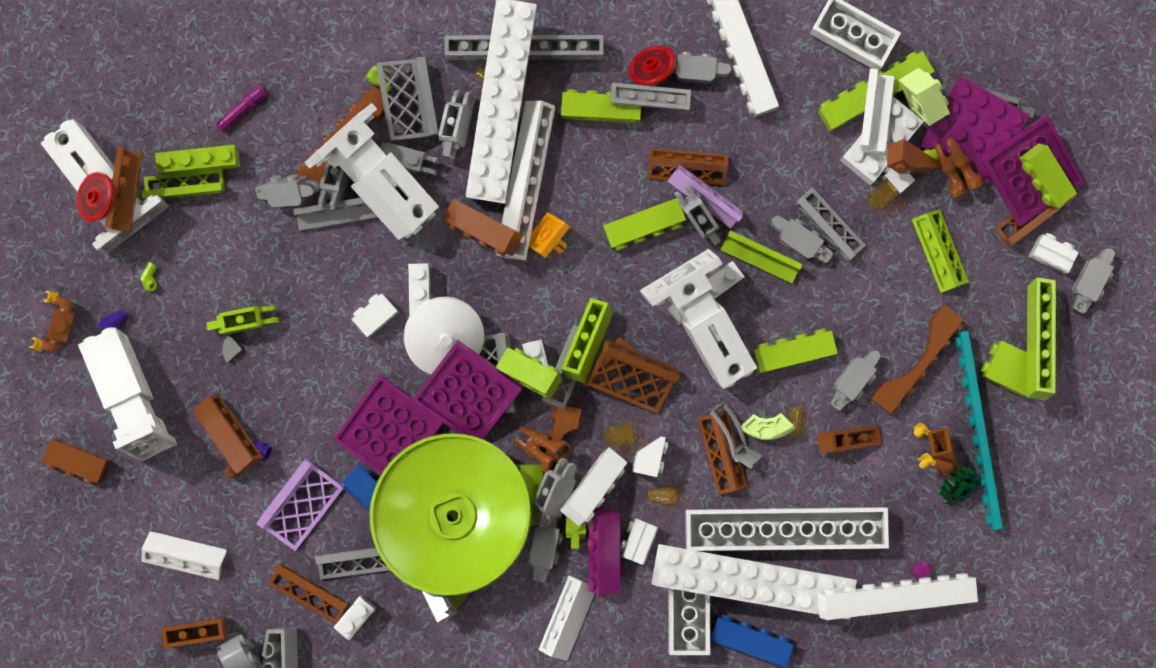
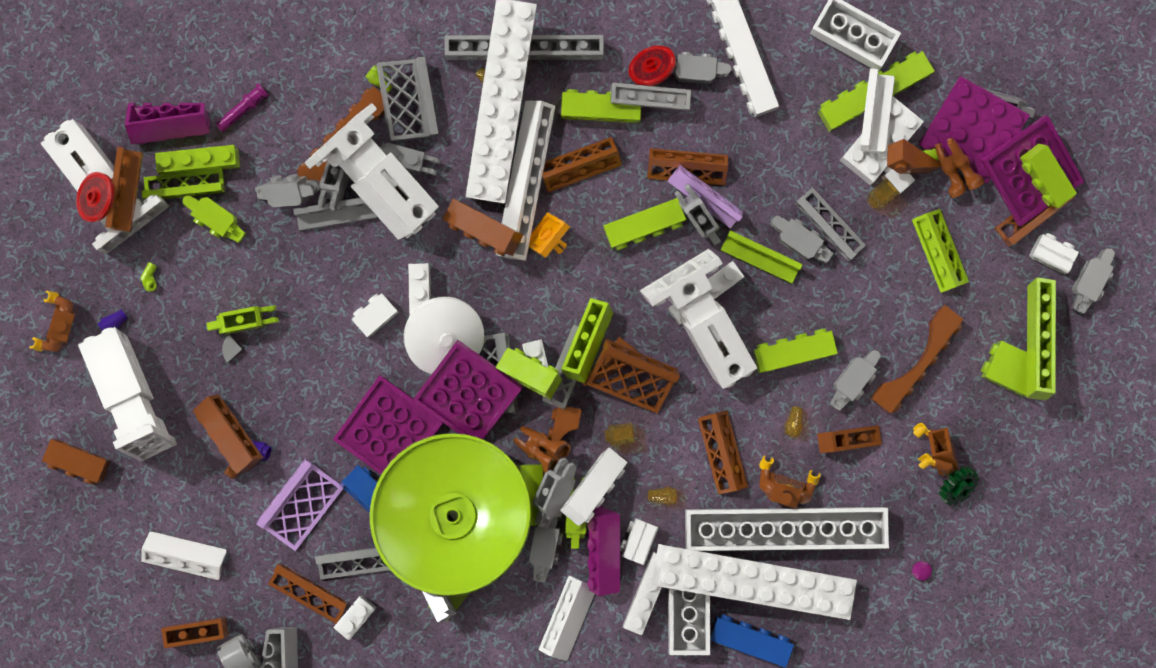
light grey hinge [438,90,473,160] -> none
white slope [632,437,668,477] -> none
light grey piece [711,402,762,469] -> none
yellowish green tile [741,413,796,440] -> none
white brick [818,573,978,620] -> none
yellowish green brick [899,68,950,126] -> none
teal plate [955,331,1003,530] -> none
none -> magenta wedge [125,103,210,145]
none -> lime hinge [183,195,246,243]
none -> dark orange fence [542,137,622,192]
none -> white brick [623,552,661,635]
none -> dark orange torso [759,455,821,508]

